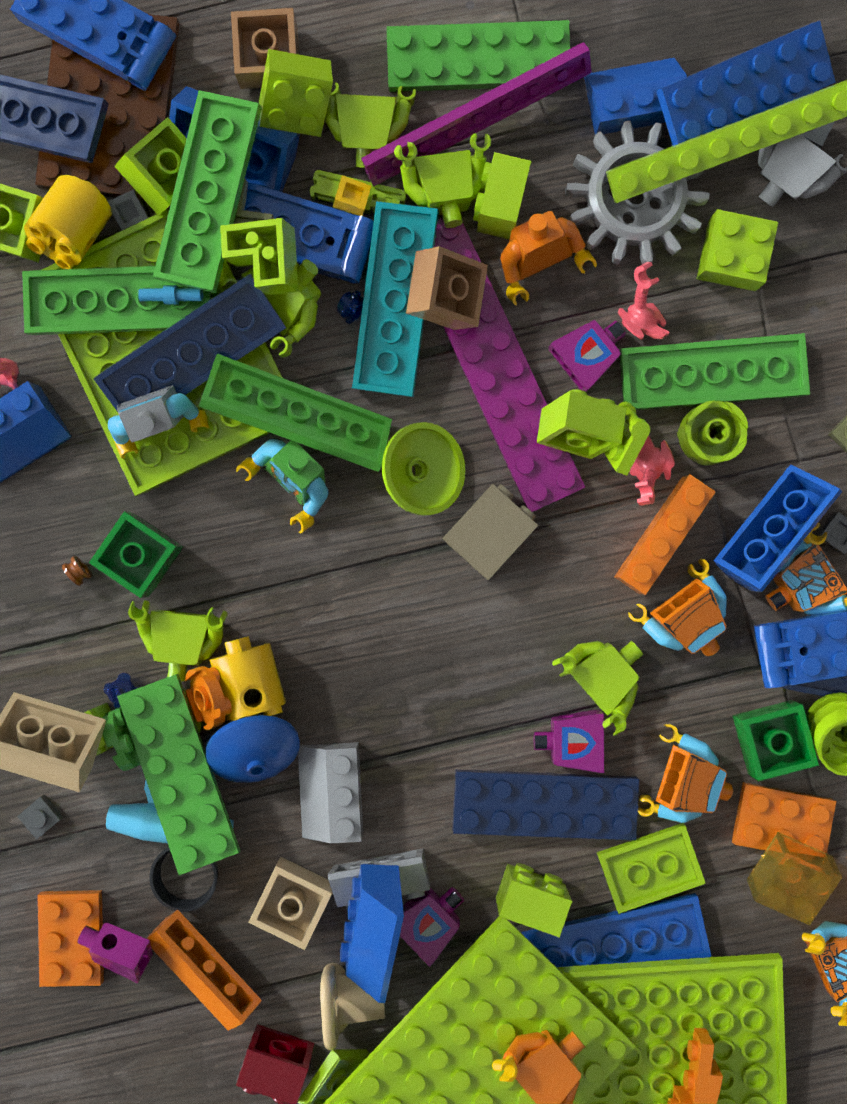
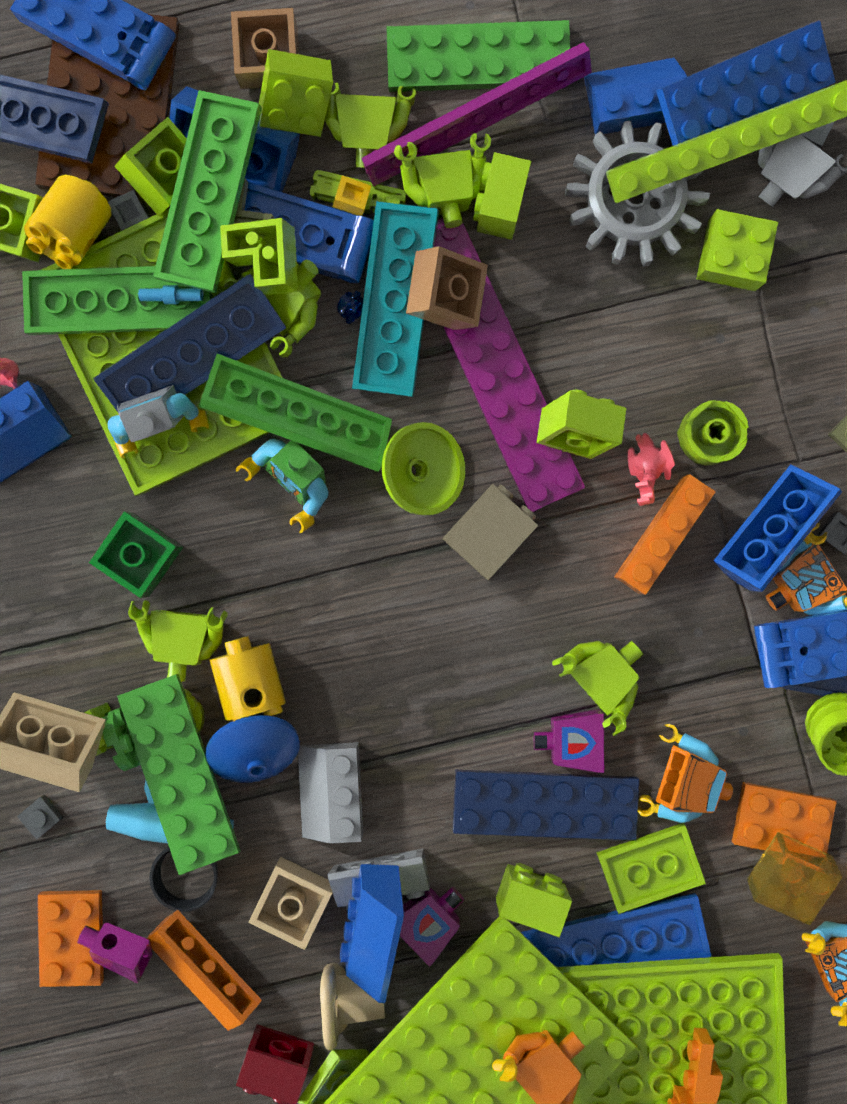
dark orange bush [62,556,92,586] -> none
clear blue plate [104,673,138,708] -> none
orange plate [185,666,232,730] -> none
orange torso [500,211,597,306] -> none
magenta torso [548,320,626,392] -> none
lime plate [604,401,650,476] -> none
coral piece [618,262,670,340] -> none
bright green plate [619,333,810,410] -> none
torso [628,559,727,656] -> none
green brick [732,700,819,781] -> none

